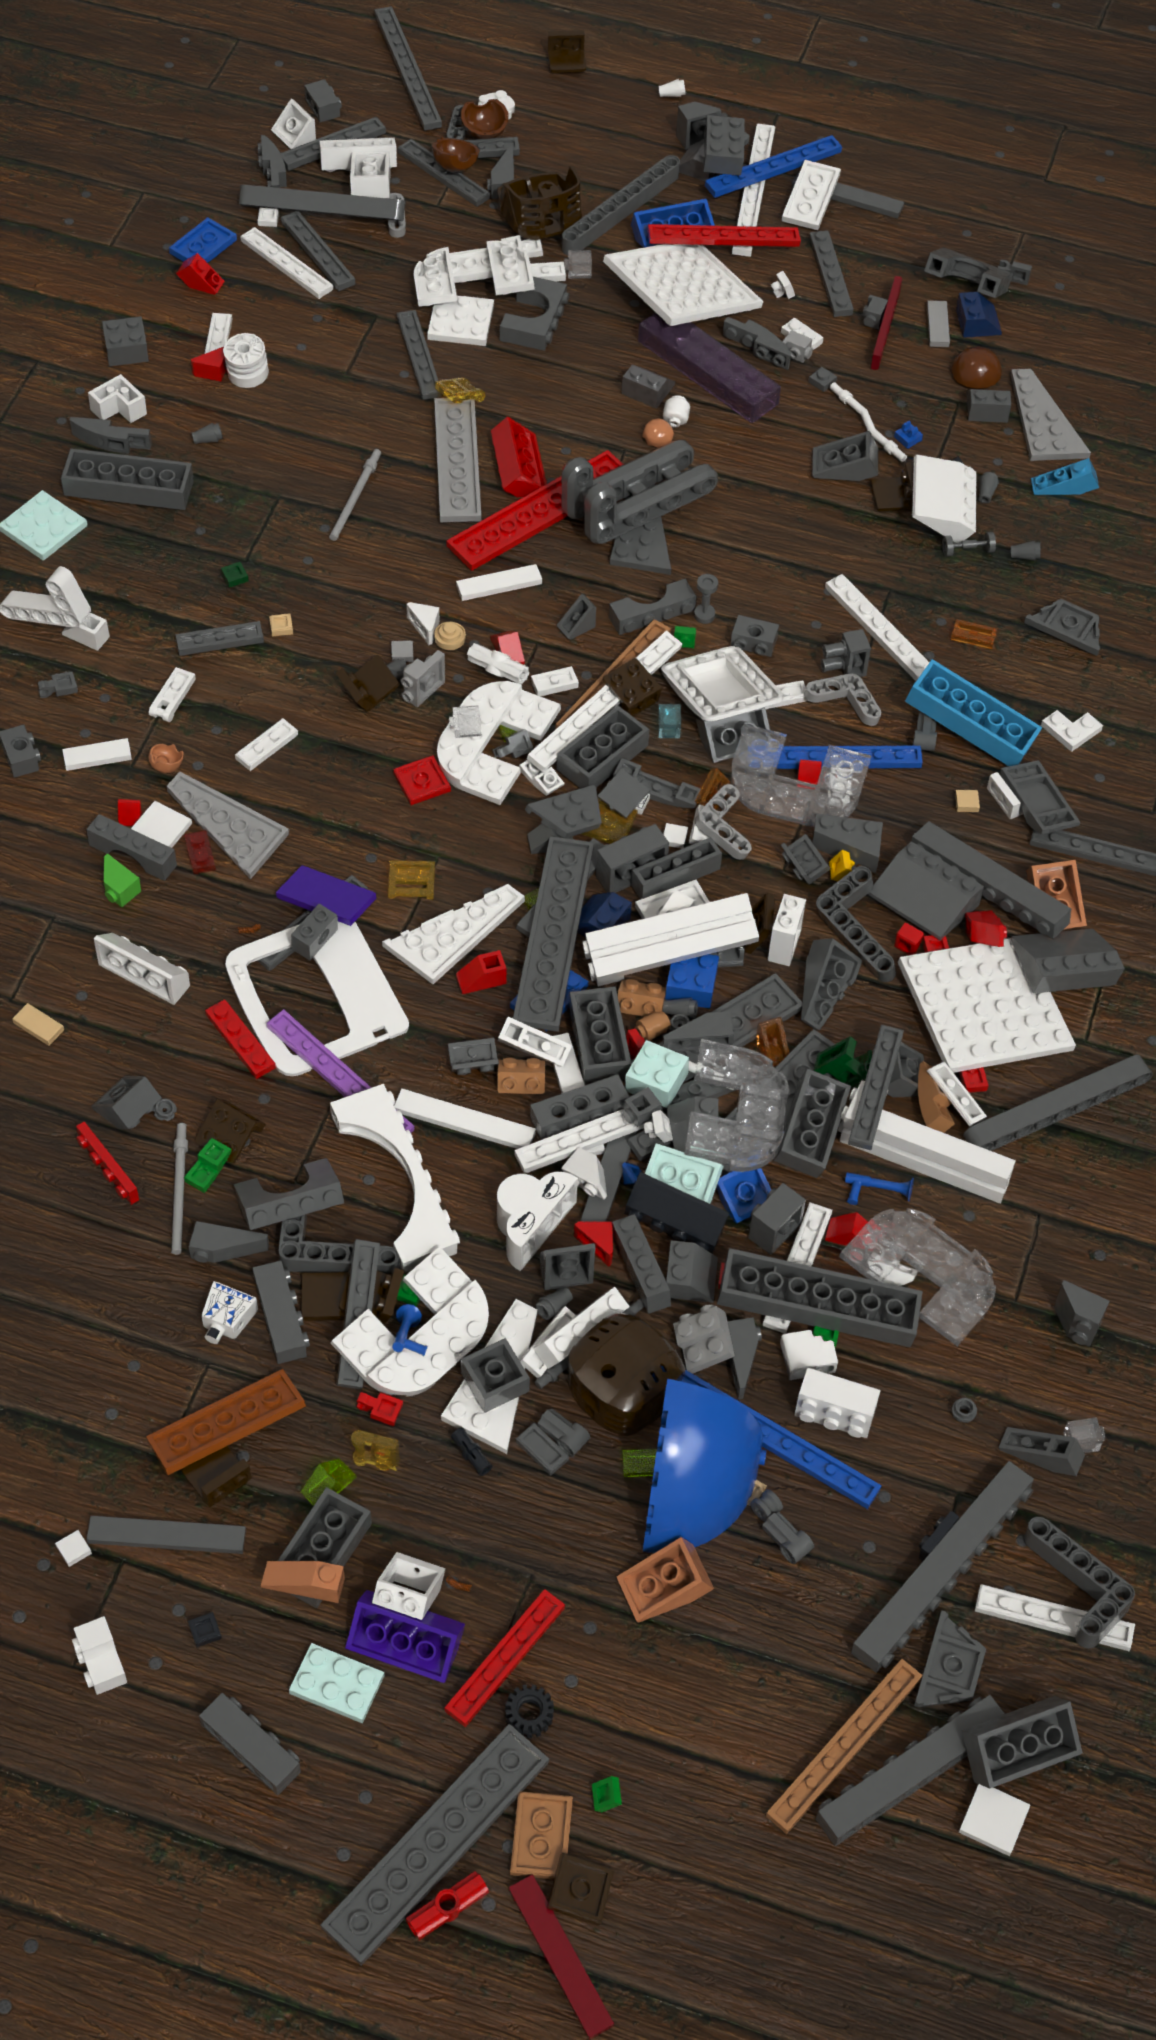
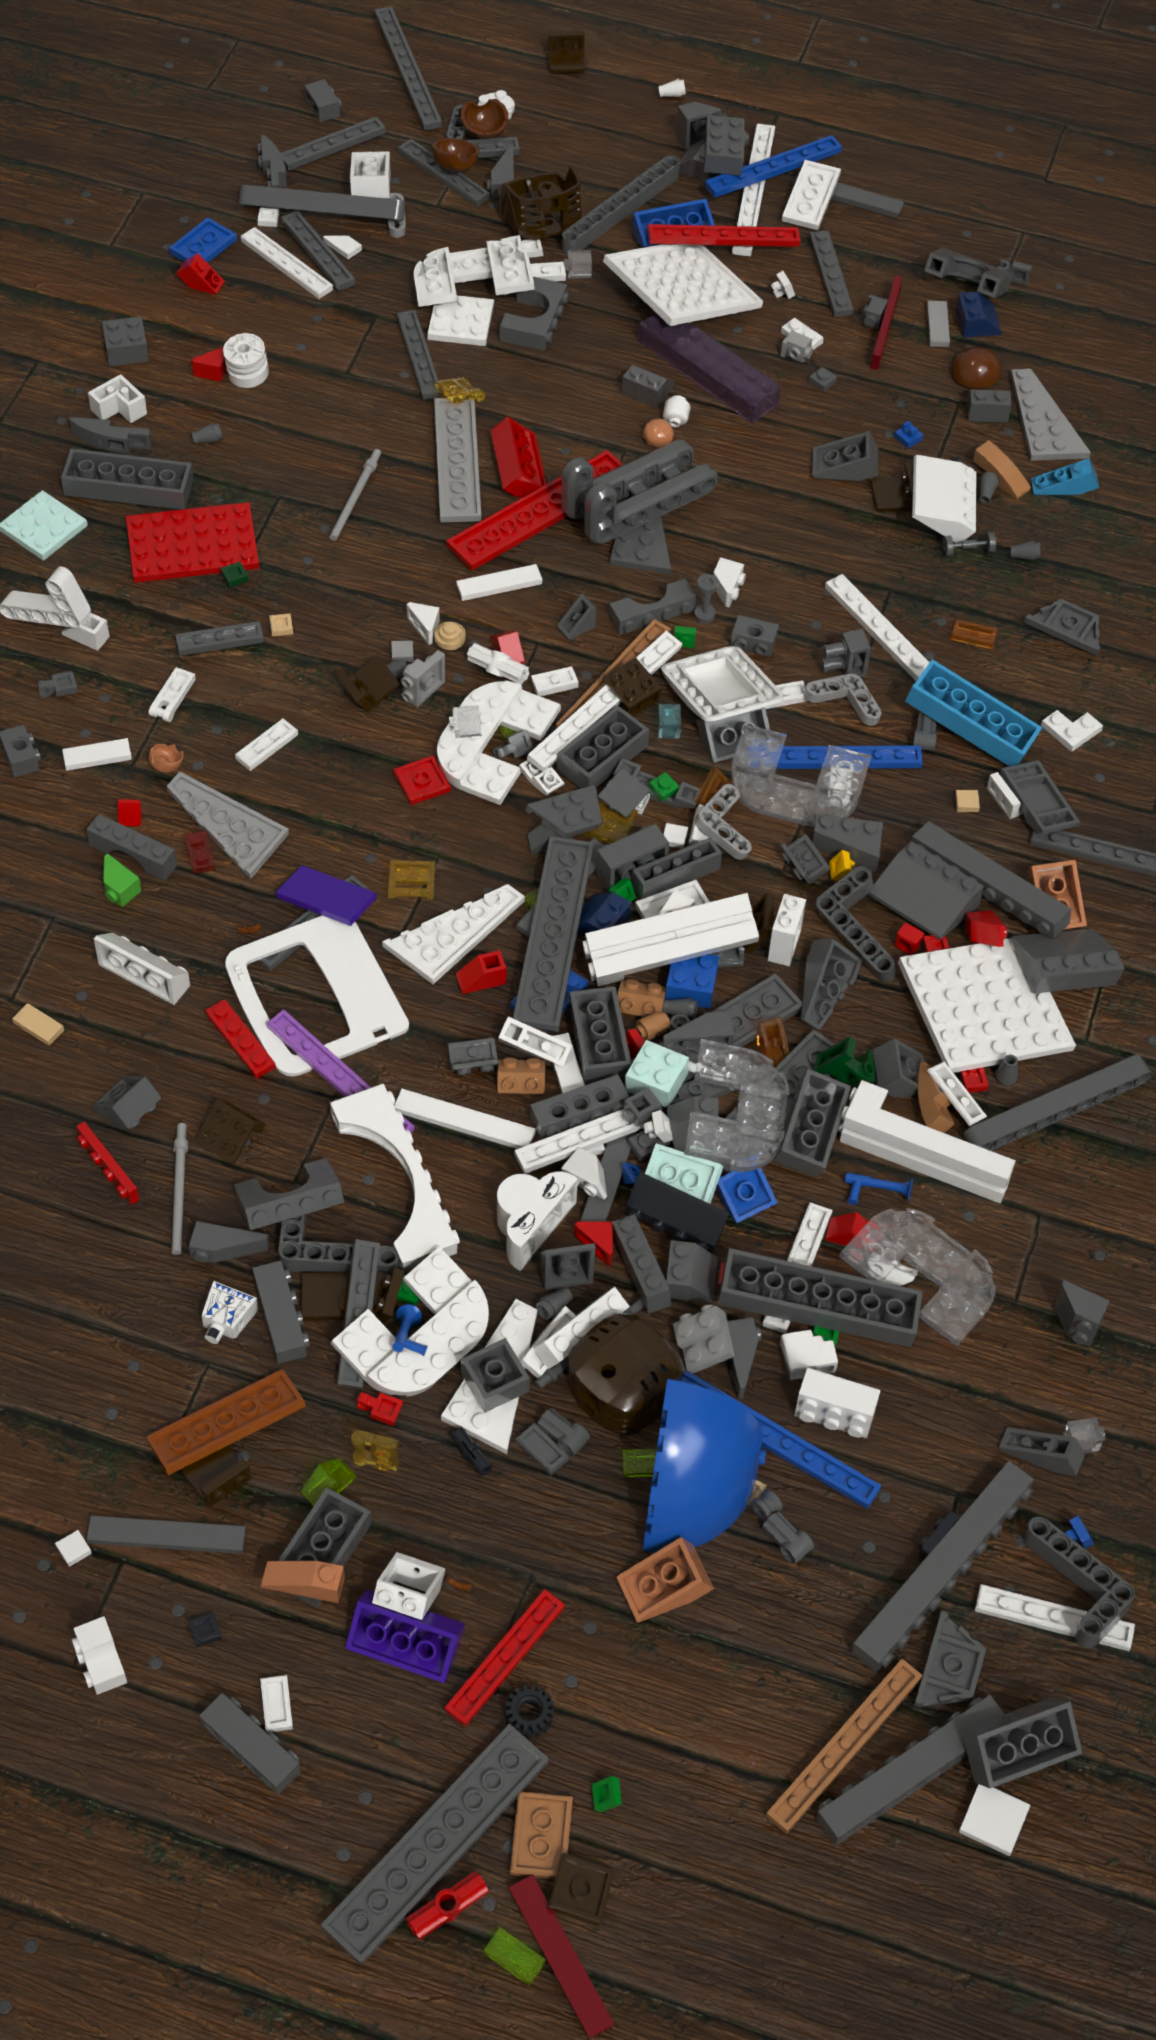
white tile [131,801,192,848] -> none
dark grey plate [153,1099,177,1121] -> none
green slope [184,1138,232,1193] -> none
white tile [205,313,233,354] -> none
white slope [271,98,316,149] -> none
light aqua plate [289,1643,385,1723] -> none
dark grey brick [291,904,338,961] -> none
white brick [320,137,397,172] -> none
dark grey slope [723,317,791,370] -> none
dark grey brick [749,1183,806,1255] -> none
red slope [797,759,822,787] -> none
white bar [830,382,907,462] -> none
dark grey tile [848,1024,904,1150] -> none
dark grey plate [952,1398,977,1423] -> none
none -> red plate [126,502,259,583]
none -> white tile [260,1675,293,1733]
none -> white tile [323,236,362,259]
none -> clear neon green plate [484,1927,546,1986]
none -> green plate [609,877,636,902]
none -> green plate [648,772,680,802]
none -> white slope [713,557,746,607]
none -> medium nougat slope [973,440,1031,500]
none -> dark grey cone [995,1054,1018,1086]
none -> blue tile [1065,1516,1094,1549]

